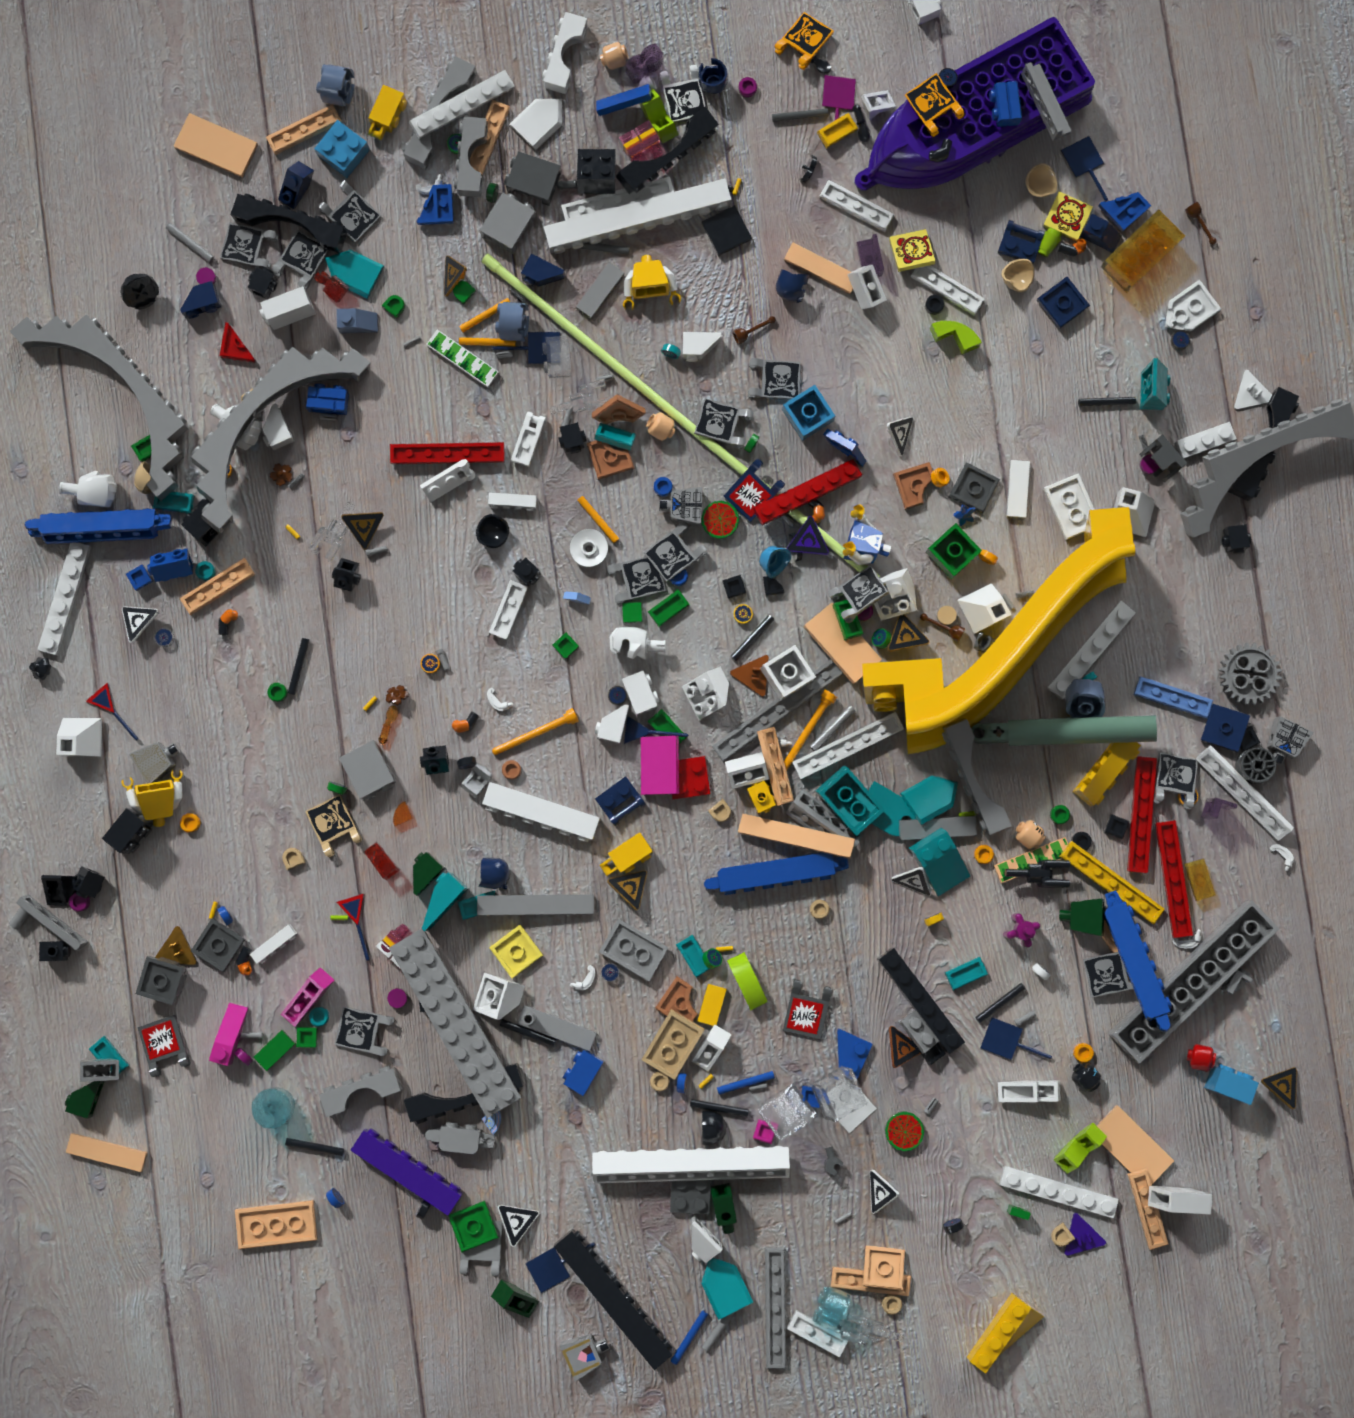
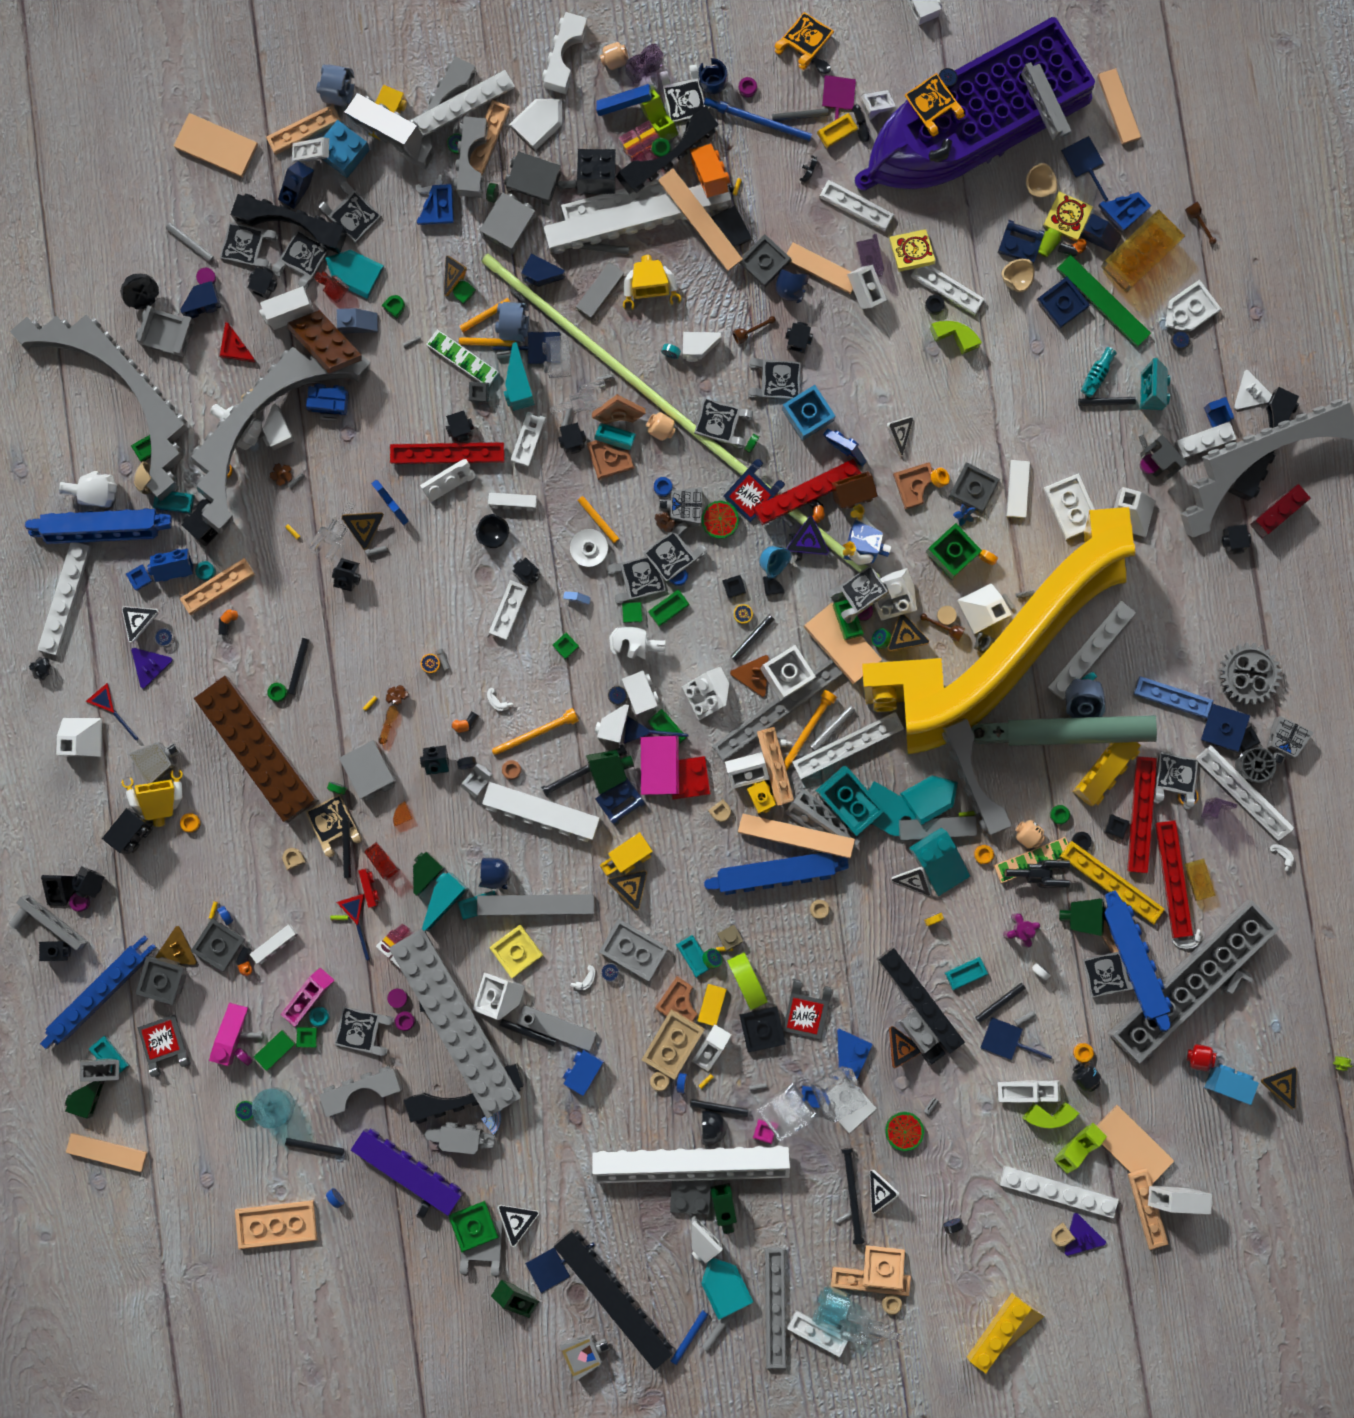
blue bar [717,1071,775,1095] -> none
dark grey piece [823,1146,843,1176] -> none
blue brick [989,81,1022,127] -> none
green tile [1007,1204,1031,1220] -> none
none -> blue hinge [40,936,156,1049]
none -> dark purple piece [131,648,173,688]
none -> light grey panel [136,306,195,358]
none -> reddish brown brick [193,676,318,823]
none -> dark blue tile [235,1100,256,1121]
none -> reddish brown plate [287,310,362,374]
none -> white tile [292,137,330,163]
none -> black piece [342,819,351,878]
none -> wedge [345,94,423,162]
none -> red plate [358,868,380,908]
none -> blue tile [371,480,409,525]
none -> magenta tile [395,1011,415,1031]
none -> black brick [446,410,474,442]
none -> dark grey tile [469,381,489,402]
none -> teal slope [503,342,535,411]
none -> black bar [541,744,628,797]
none -> dark green torso [586,750,634,794]
none -> green tile [651,138,671,157]
none -> reddish brown plant [654,512,676,533]
none -> light nougat tile [658,169,743,272]
none -> orange brick [690,144,730,198]
none -> blue bar [704,98,812,141]
none -> dark tan plate [717,925,743,952]
none -> dark grey plate [739,234,792,288]
none -> black tile [739,1006,786,1053]
none -> black brick [785,322,813,354]
none -> reddish brown slope [832,471,878,509]
none -> black bar [841,1148,865,1245]
none -> lime brick [1022,1102,1080,1128]
none -> green tile [1056,255,1151,347]
none -> teal hinge [1081,347,1117,397]
none -> light nougat tile [1097,68,1141,145]
none -> blue panel [1204,397,1234,428]
none -> dark red brick [1250,484,1311,538]
none -> lime plate [1333,1056,1352,1071]

